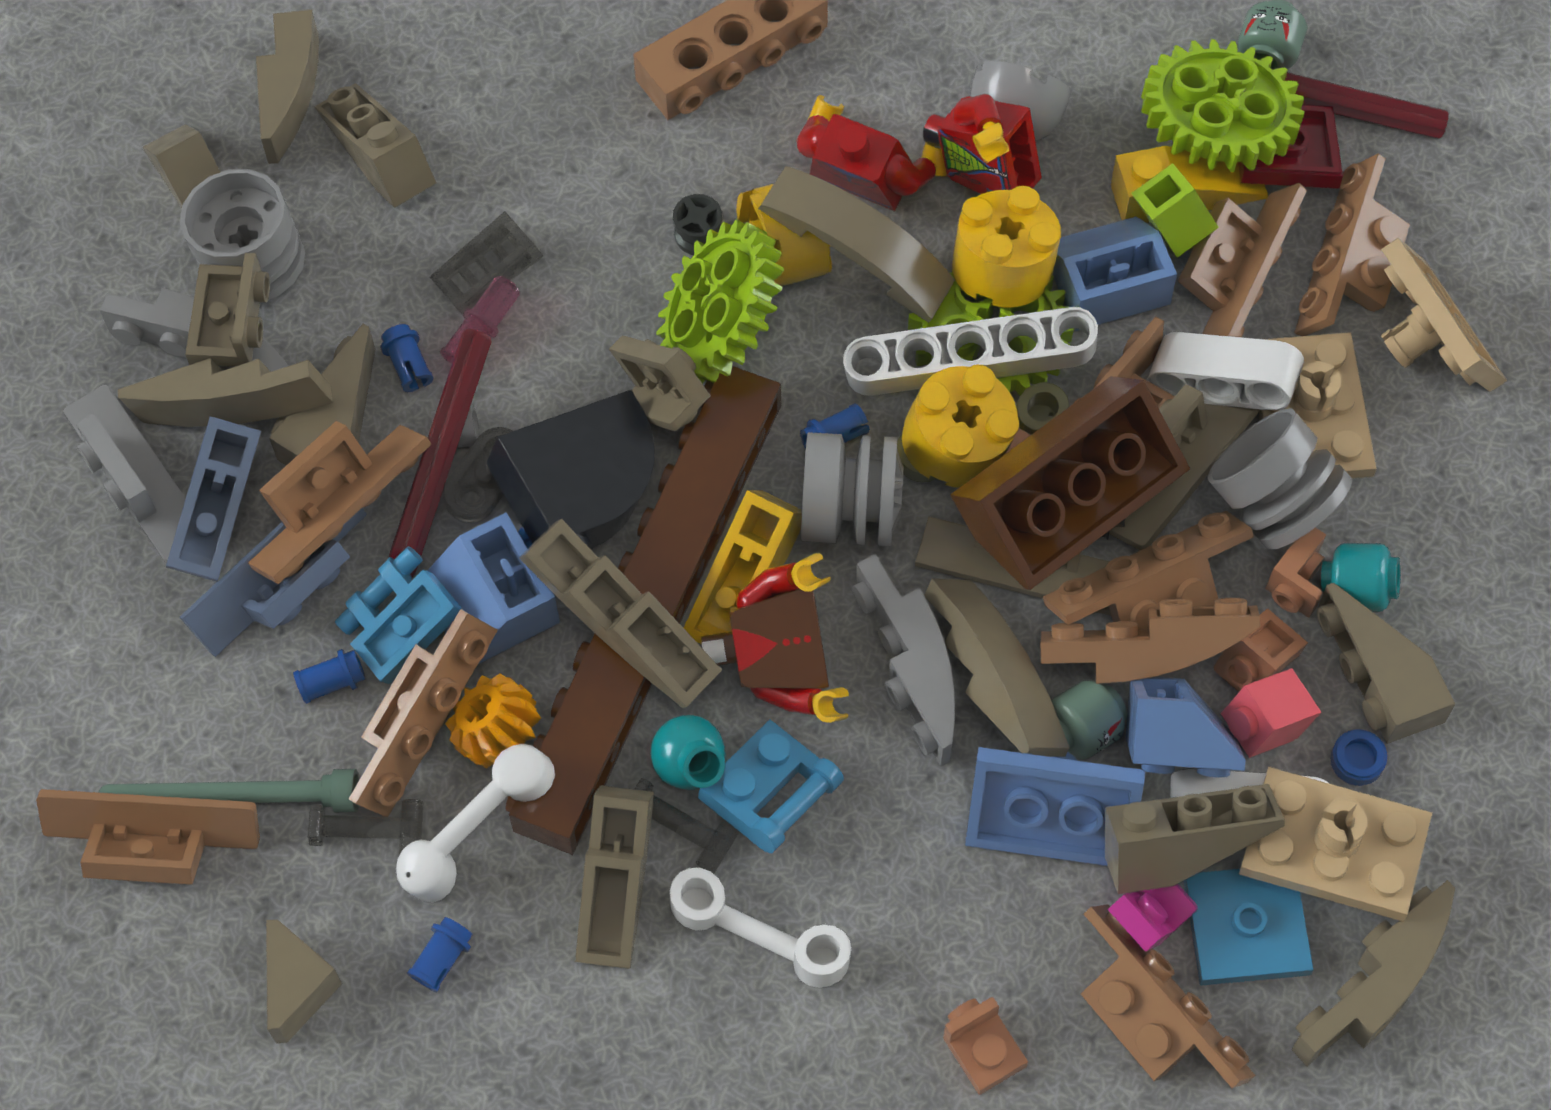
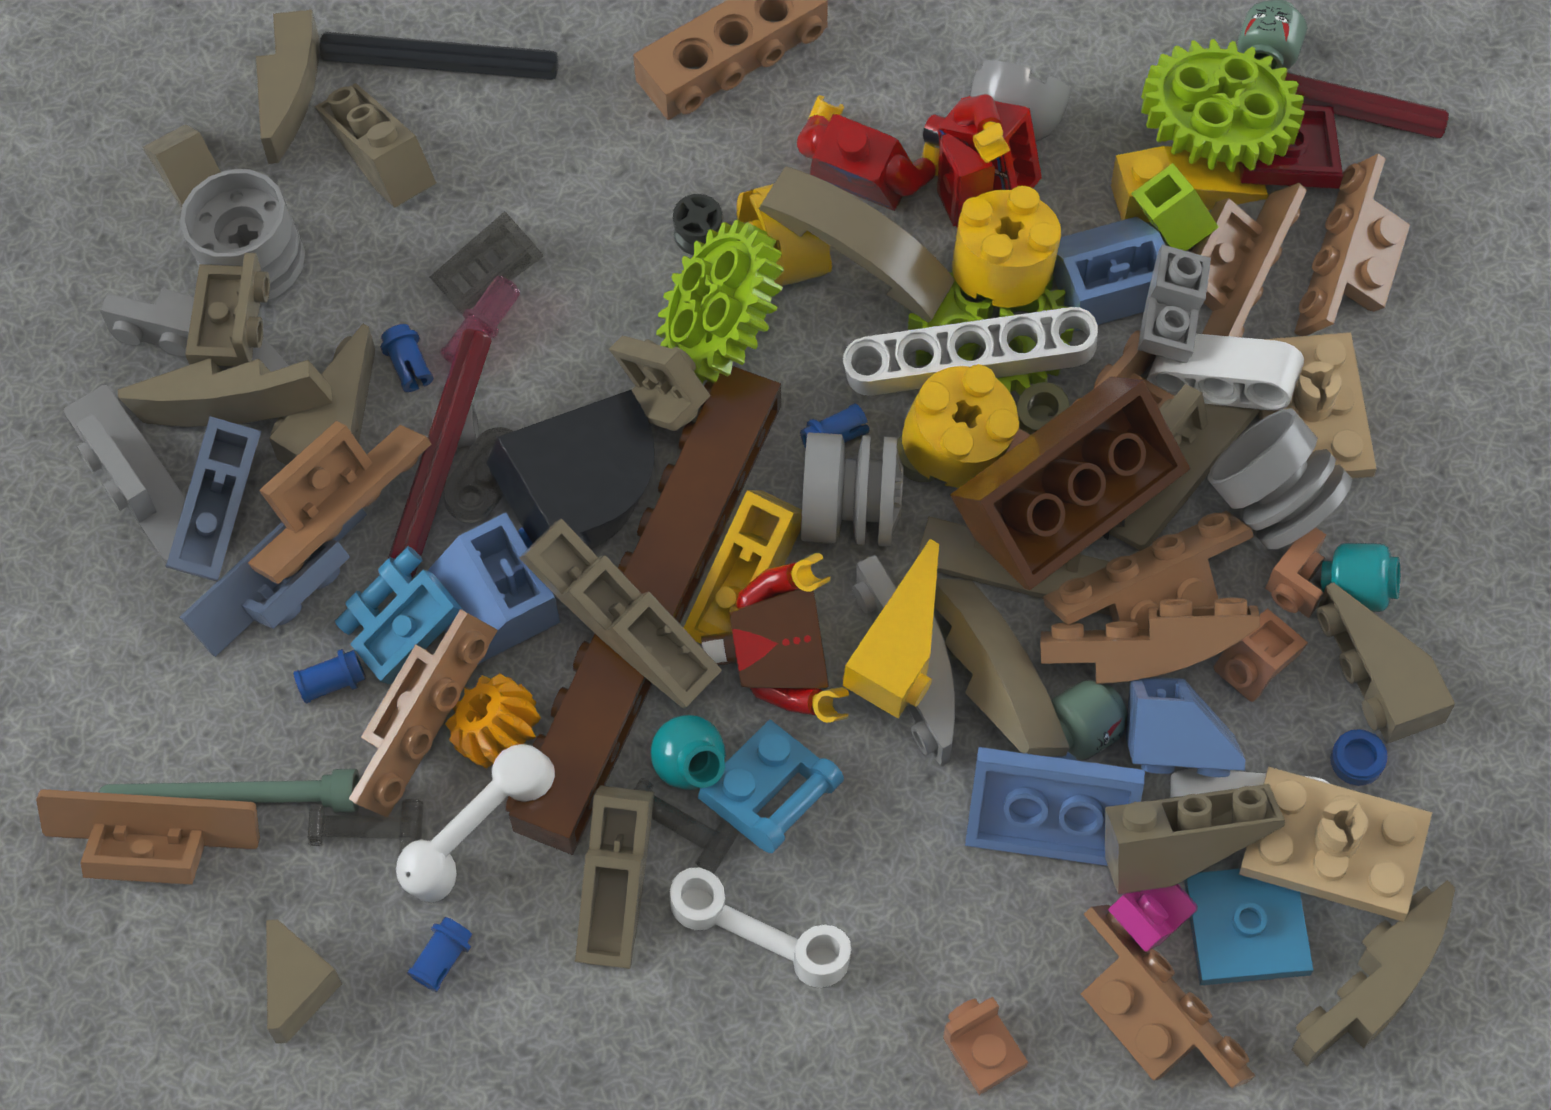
coral brick [1220,668,1321,758] -> none
tan plate [1381,238,1507,392] -> none
none -> black axle [319,32,559,80]
none -> yellow slope [843,539,939,719]
none -> red slope [937,134,995,228]
none -> light grey slope [1137,244,1211,363]

